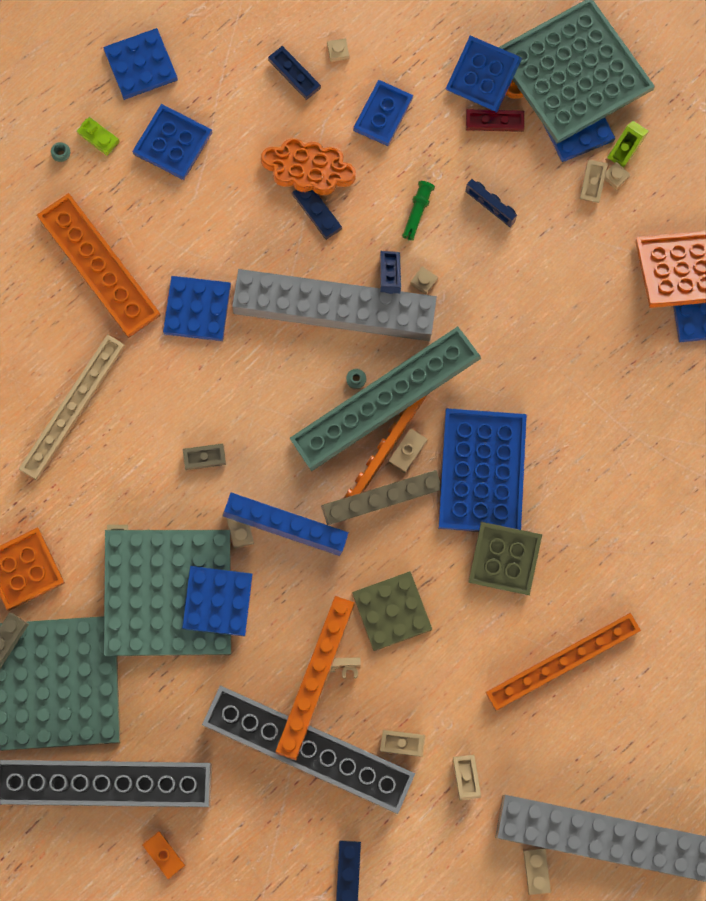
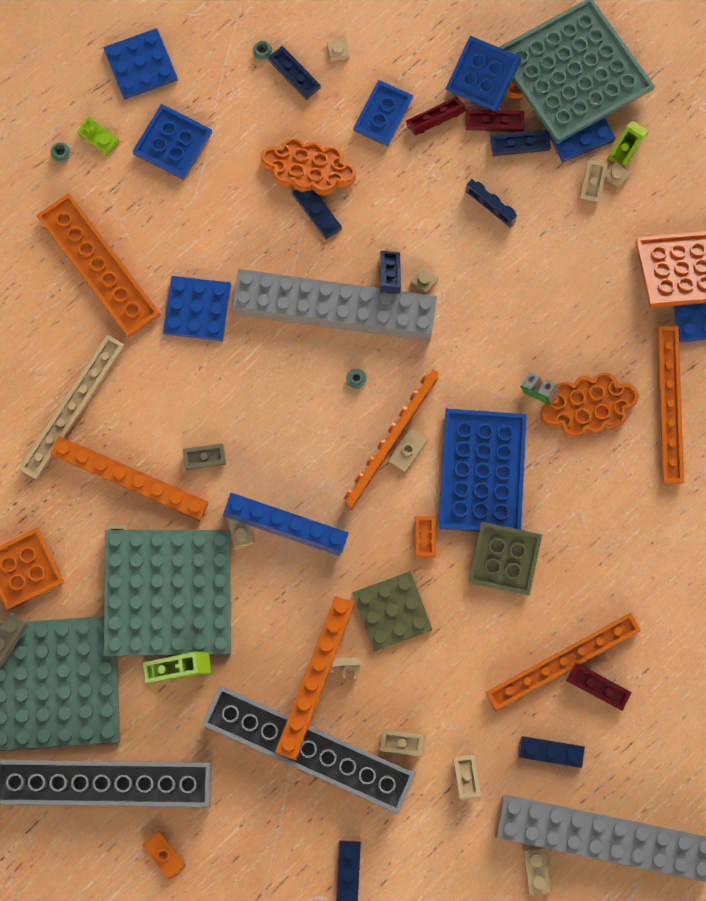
blue plate [182,566,253,637] -> none
sand green plate [290,326,481,471] -> none
dark tan plate [321,470,441,525] -> none
green pin [402,181,435,241] -> none
none -> orange plate [50,436,209,521]
none -> lime slope [143,652,211,683]
none -> sand green plate [253,41,272,60]
none -> dark red plate [406,96,466,136]
none -> orange plate [414,516,436,558]
none -> dark blue plate [490,130,551,156]
none -> dark blue plate [518,736,585,768]
none -> flat silver piece [520,373,560,405]
none -> orange plate [540,373,639,438]
none -> dark red plate [566,662,632,711]
none -> orange plate [657,326,684,484]

